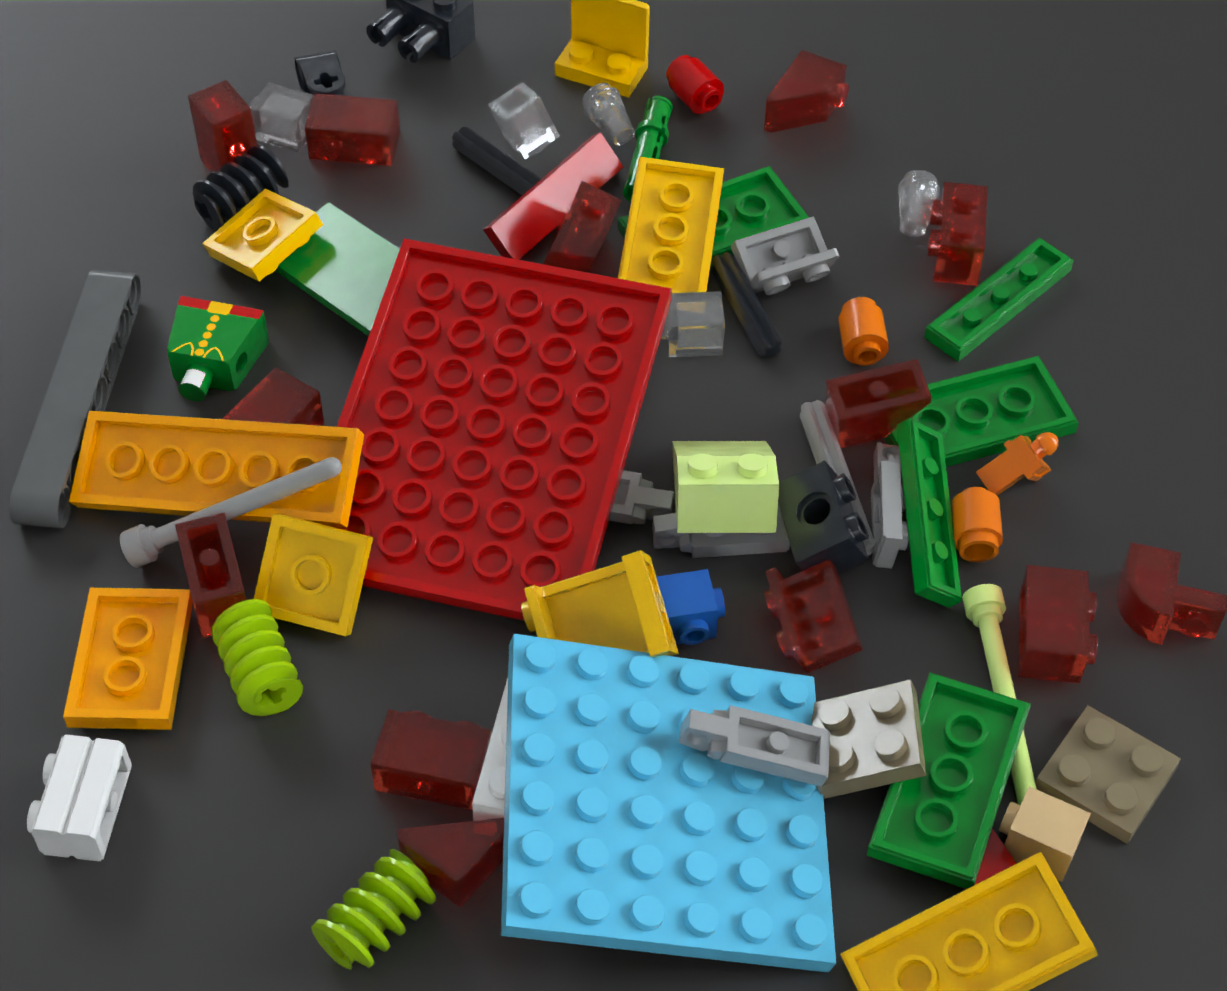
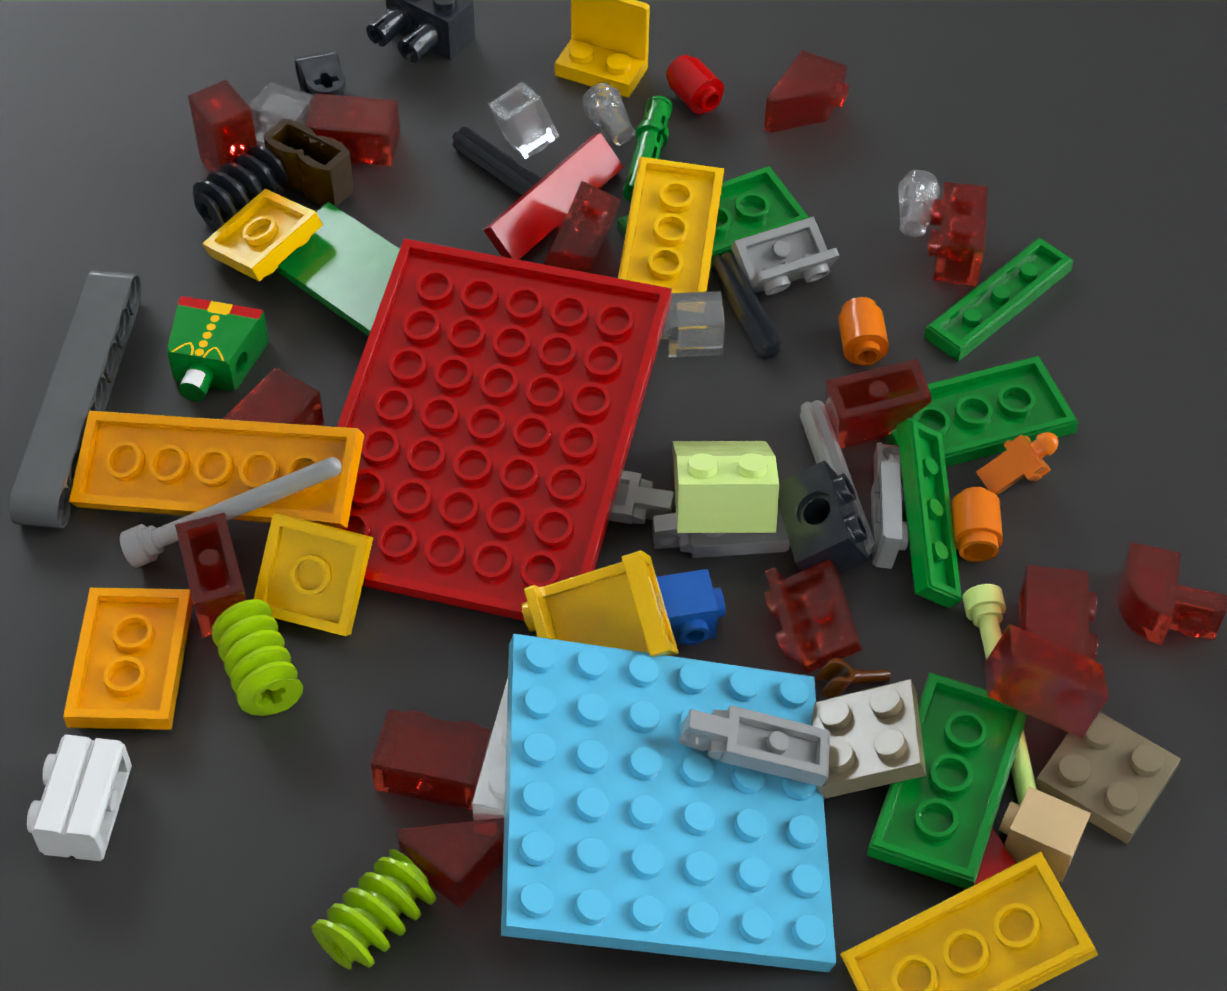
none -> dark brown brick [263,119,354,207]
none -> reddish brown hand [815,658,890,699]
none -> clear red brick [984,624,1109,738]

